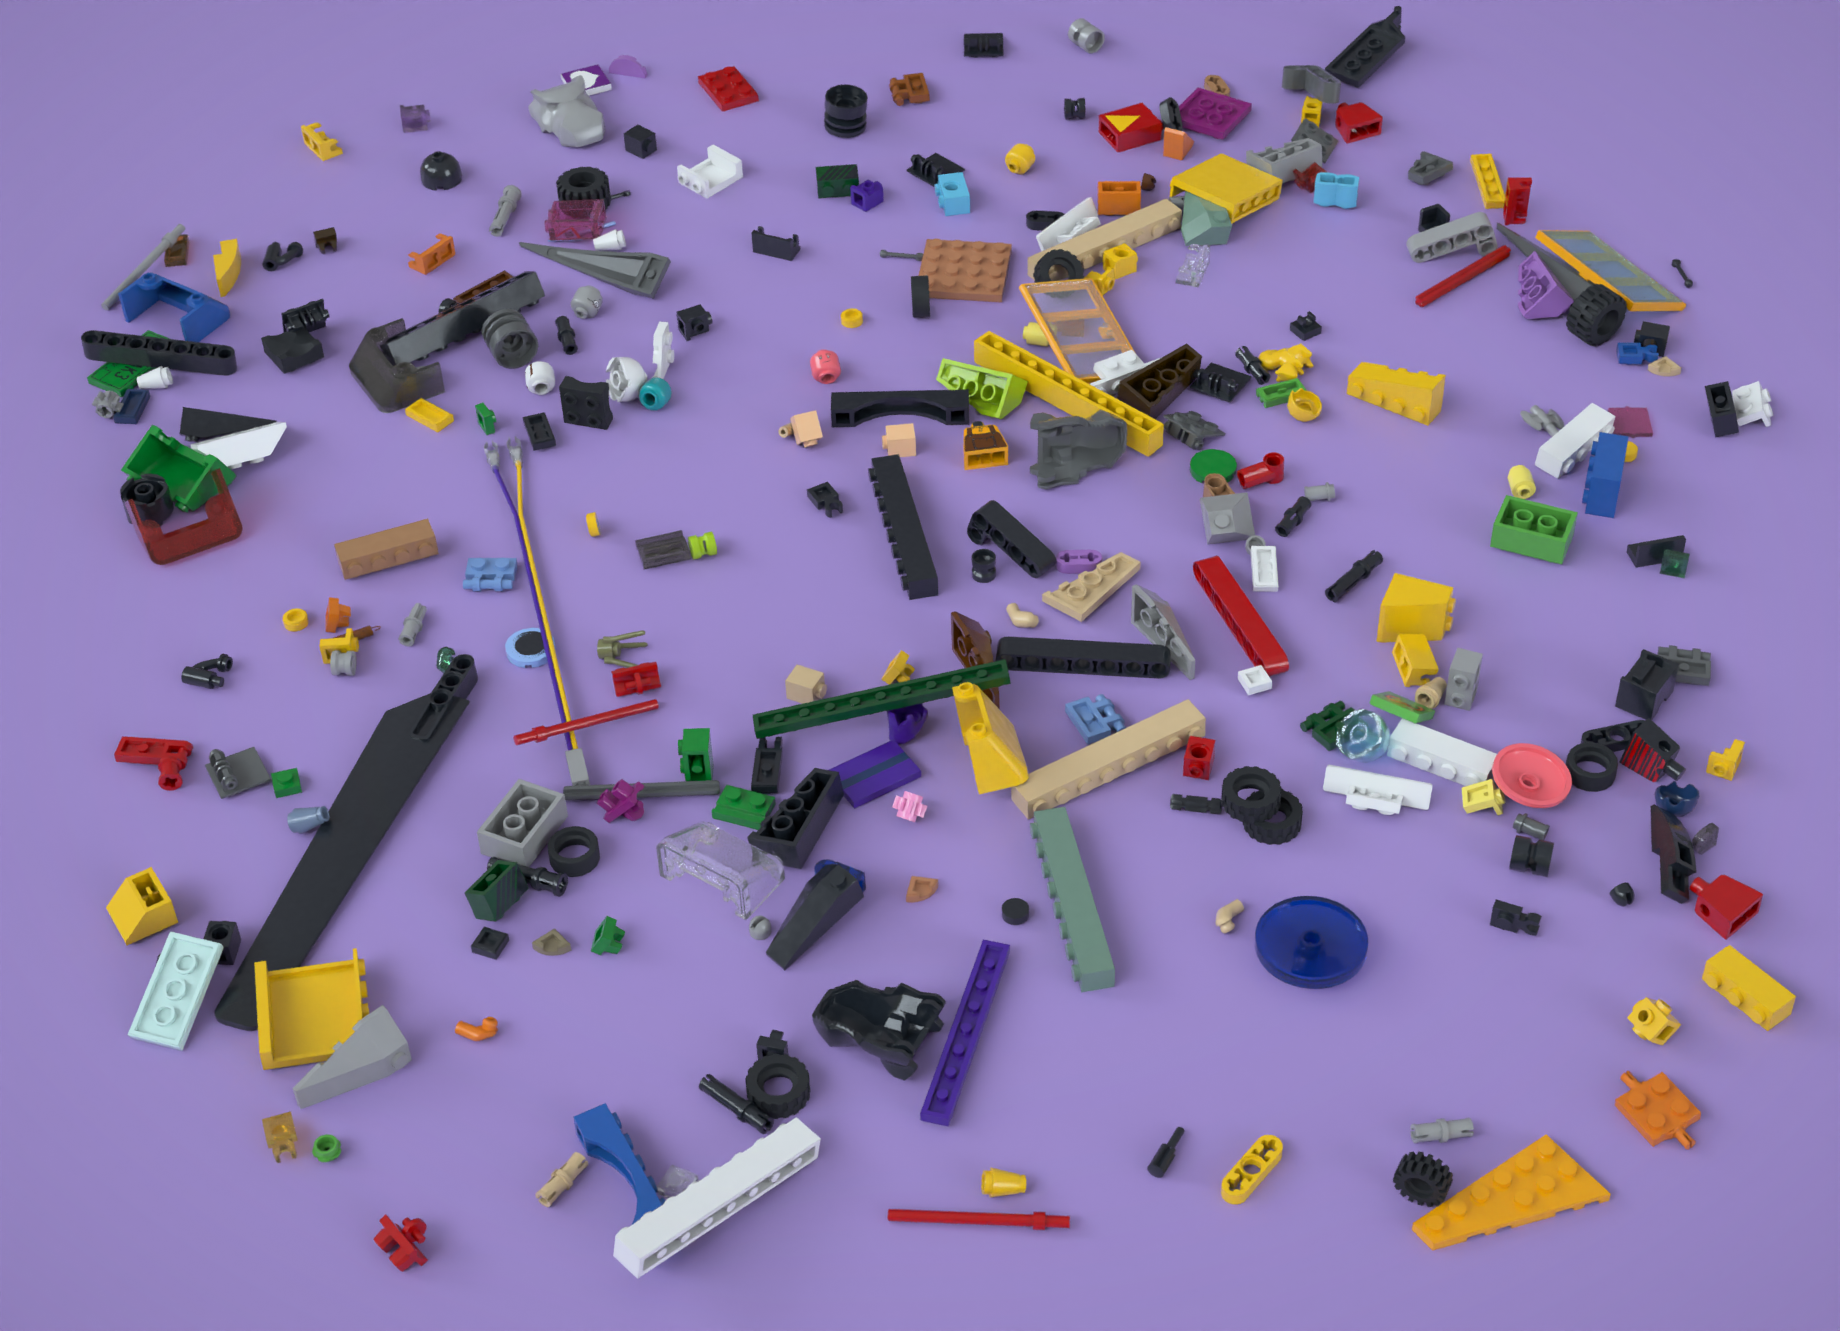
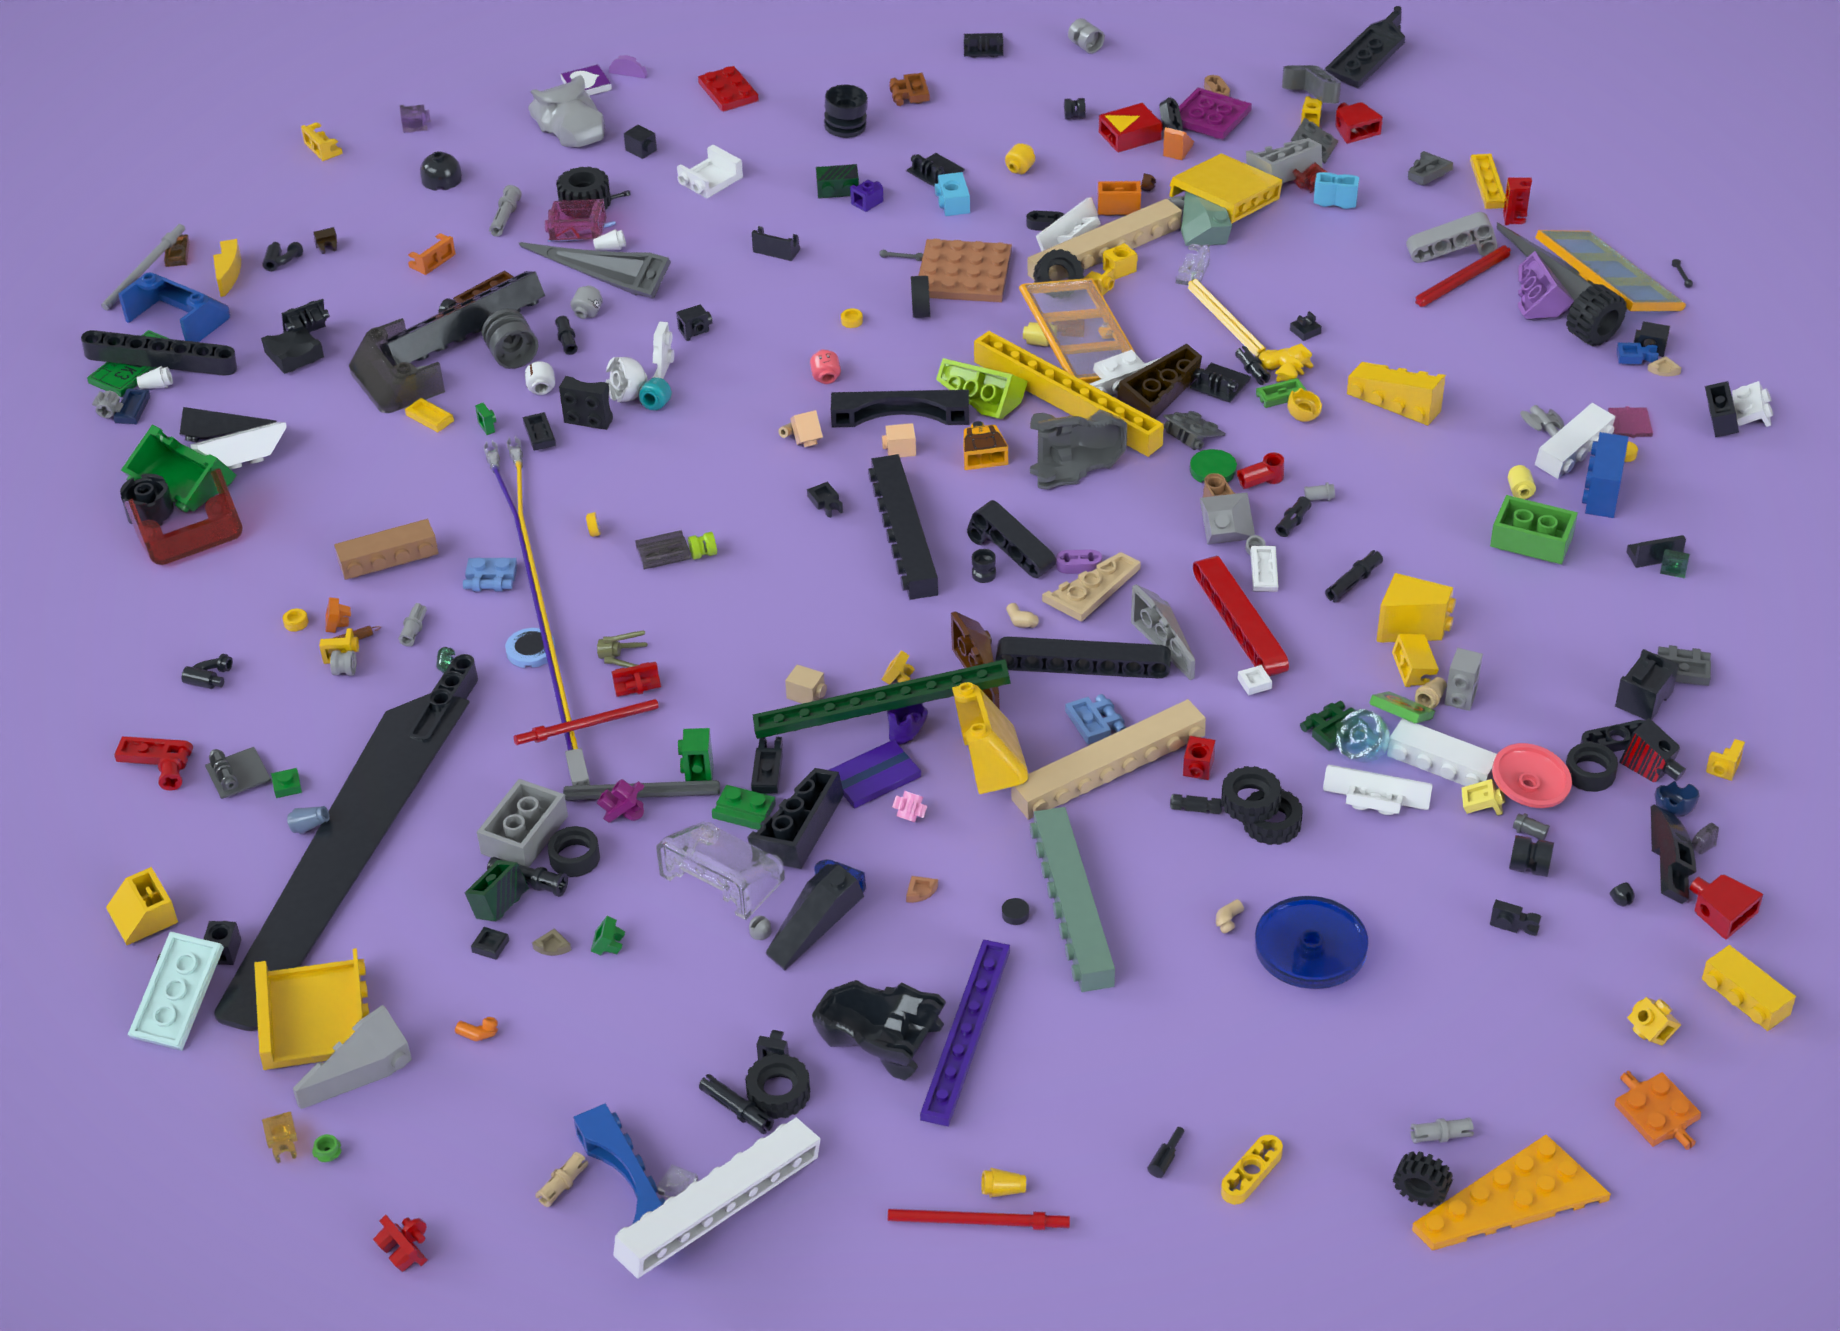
black panel [1418,203,1450,232] -> none
none -> yellow axle [1188,279,1266,357]

